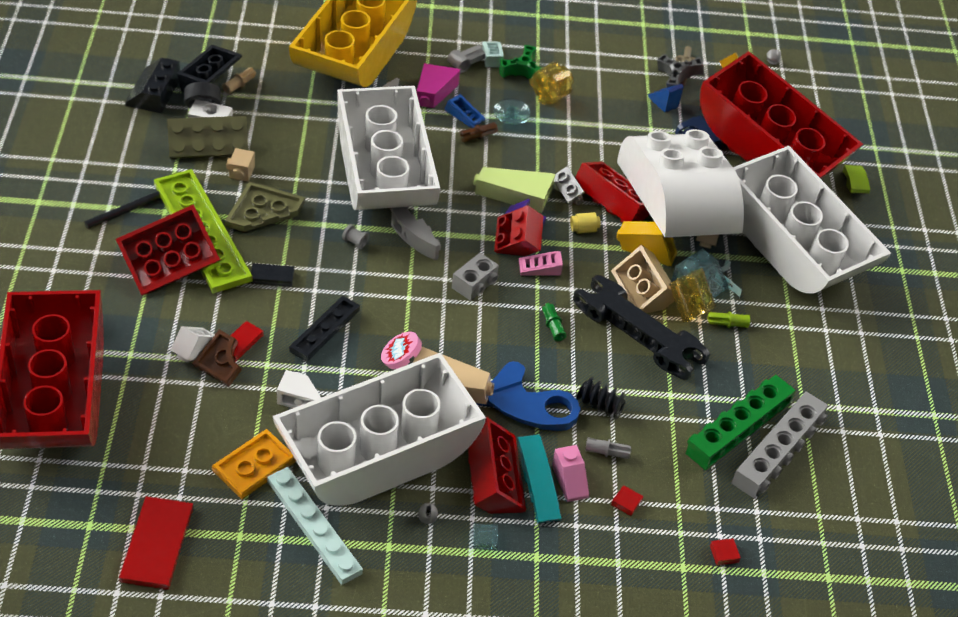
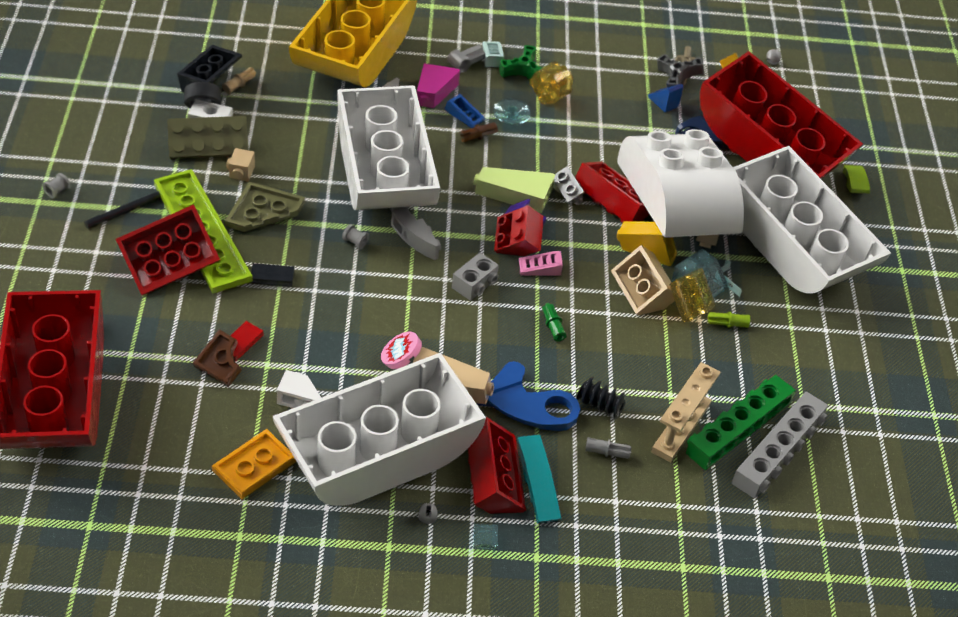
red tile [119,496,194,590] -> none
black slope [125,57,180,114] -> none
white slope [171,326,215,362] -> none
light aqua plate [267,467,363,585] -> none
black plate [289,296,360,362] -> none
bright pink slope [552,445,589,502] -> none
light yellow brick [570,212,601,234] -> none
black piece [573,275,710,380] -> none
red tile [611,485,644,516] -> none
red tile [710,538,741,565] -> none
none -> light grey bush [42,173,70,199]
none -> tan fence [651,362,721,463]

